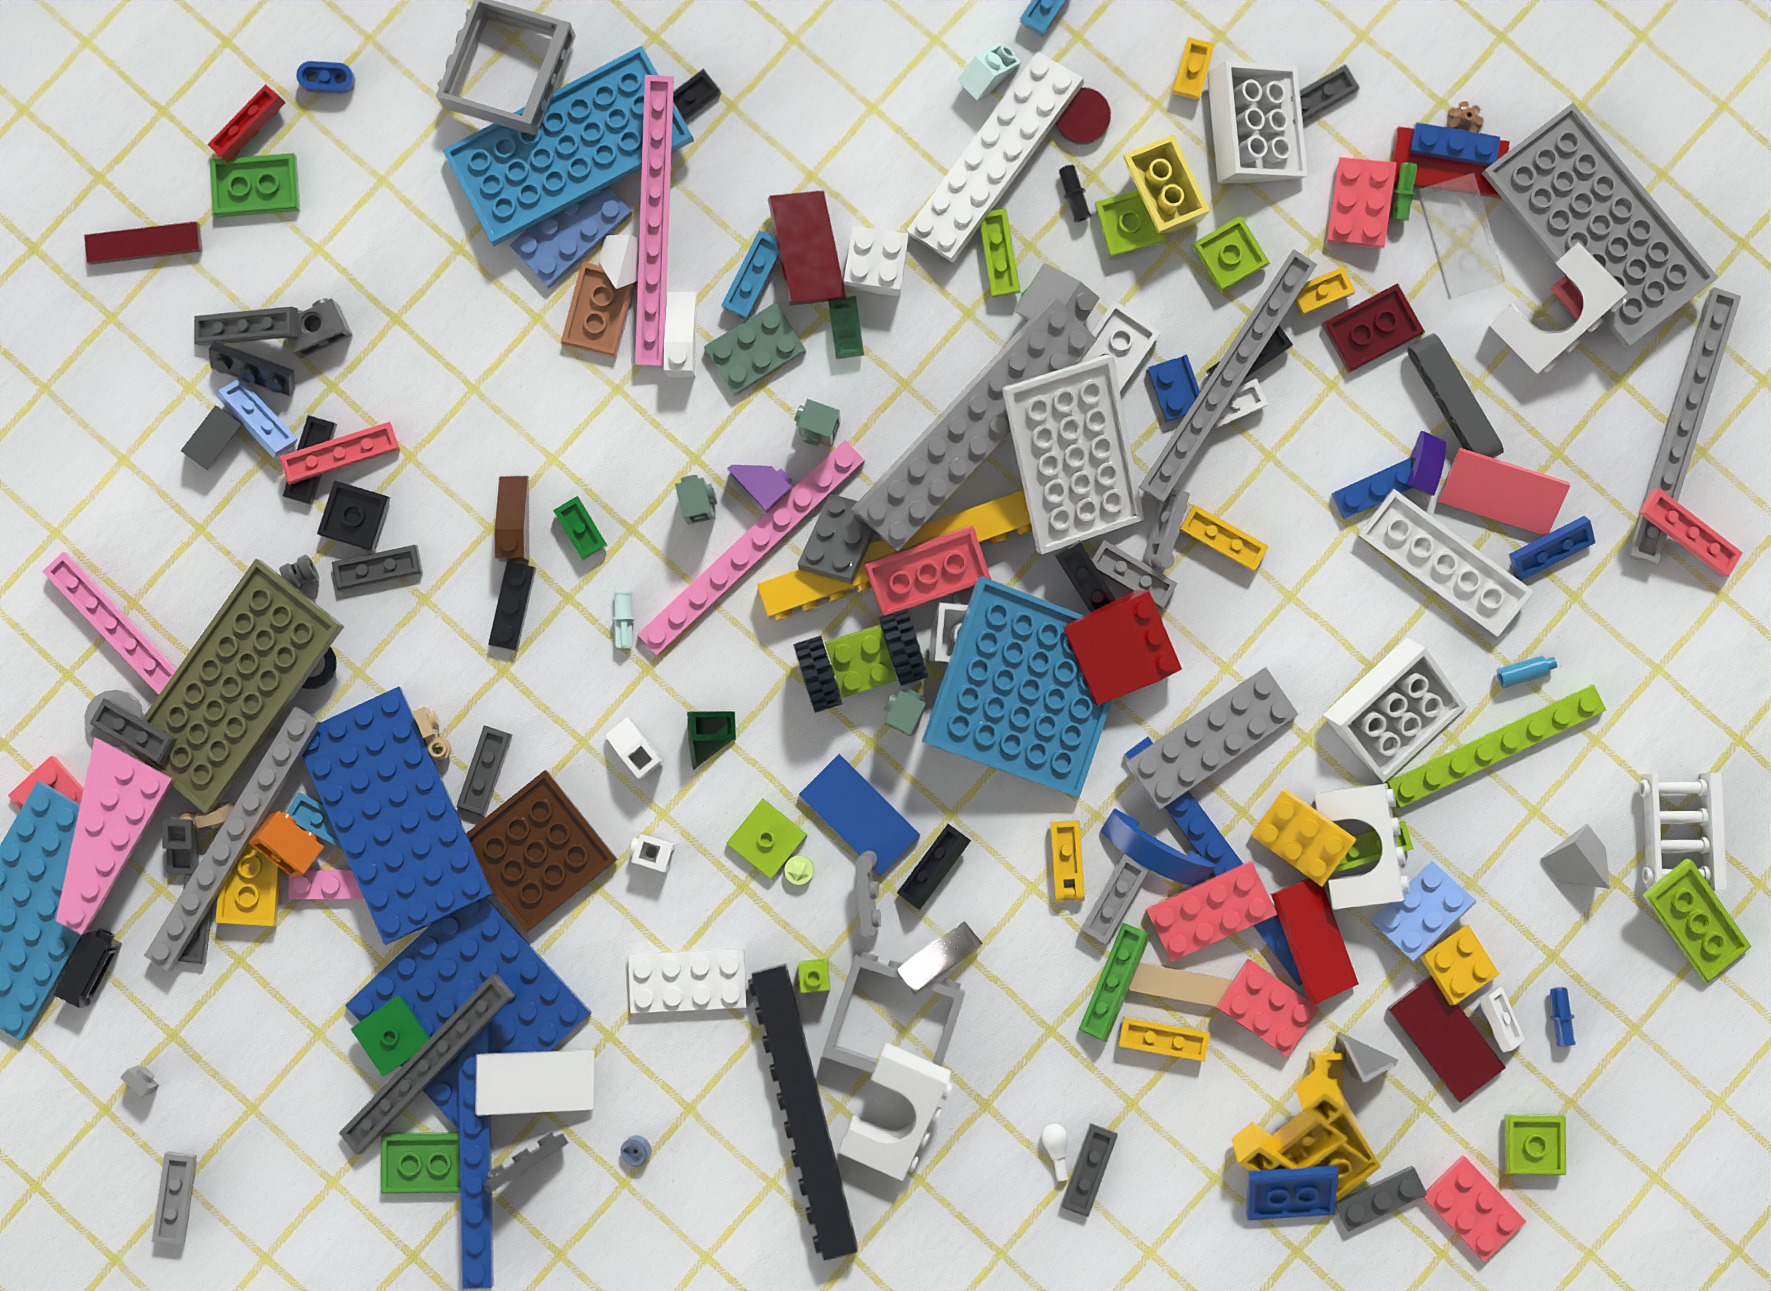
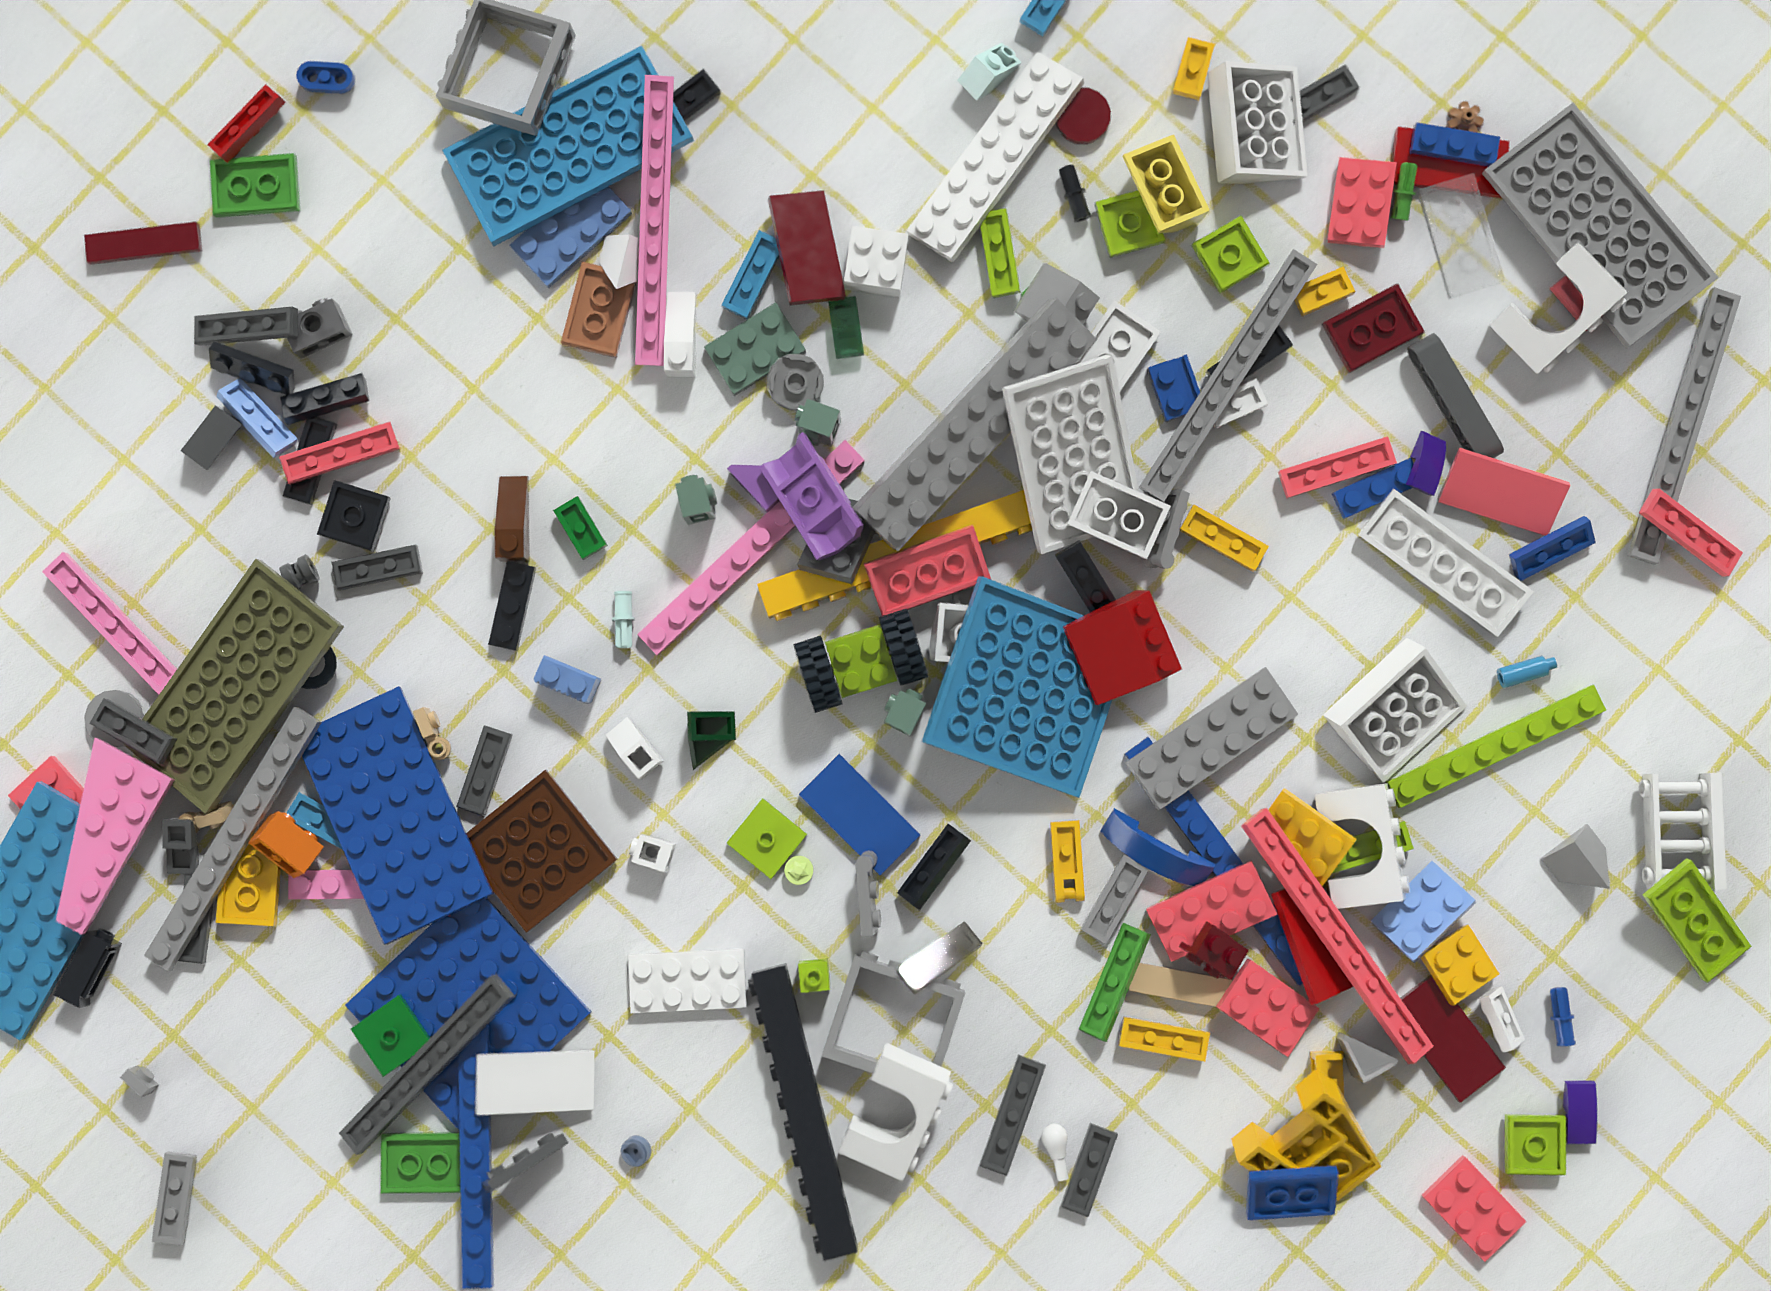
light grey plate [1092,540,1178,609] -> none
dark grey plate [1336,1166,1427,1232] -> none
none -> black plate [280,373,370,425]
none -> medium blue brick [534,655,601,704]
none -> medium lavender piece [759,432,863,560]
none -> light grey tile [767,354,824,411]
none -> dark grey tile [979,1054,1046,1176]
none -> white slope [1067,471,1171,559]
none -> dark red bracket [1179,921,1249,980]
none -> coral plate [1241,808,1433,1064]
none -> coral plate [1278,436,1397,499]
none -> dark purple slope [1562,1080,1598,1144]

